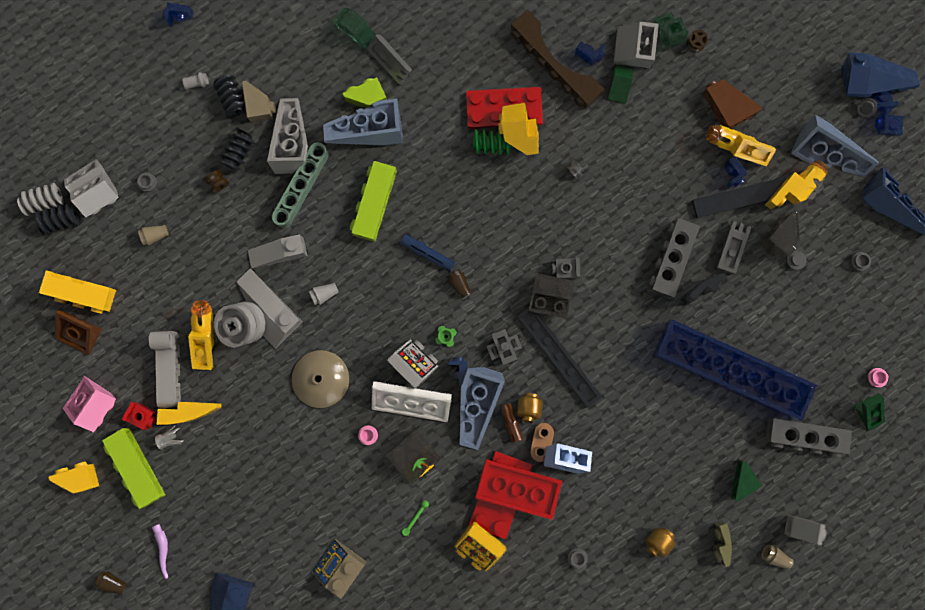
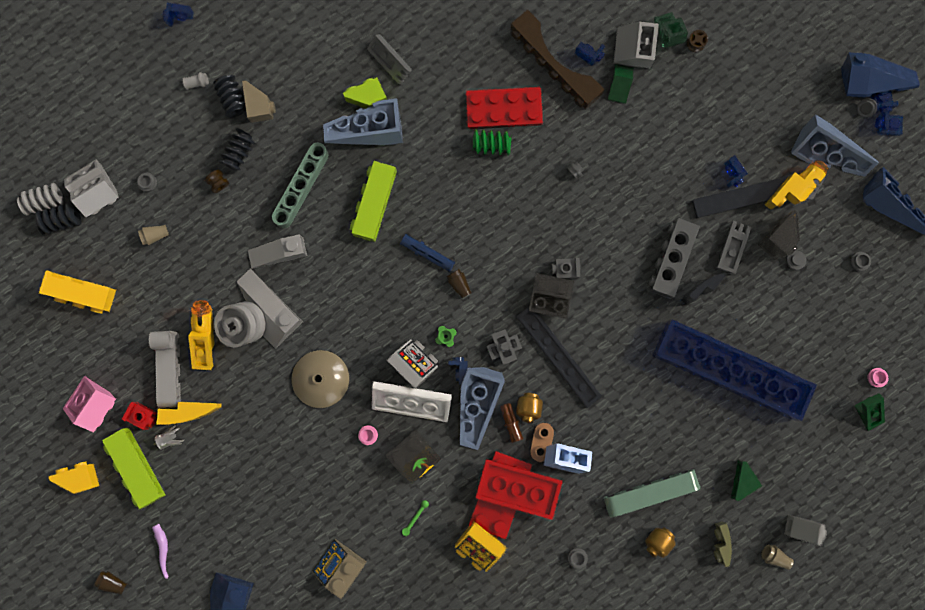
reddish brown slope [55,310,102,355] -> none
light grey wedge [267,98,308,174] -> none
light grey cone [309,283,339,305] -> none
clear green brick [332,8,376,50] -> none
yellow piece [499,103,539,155] -> none
reddish brown slope [703,80,762,129] -> none
yellow plate [706,125,776,166] -> none
dark grey brick [765,418,852,457] -> none
none -> sand green beam [603,469,701,517]

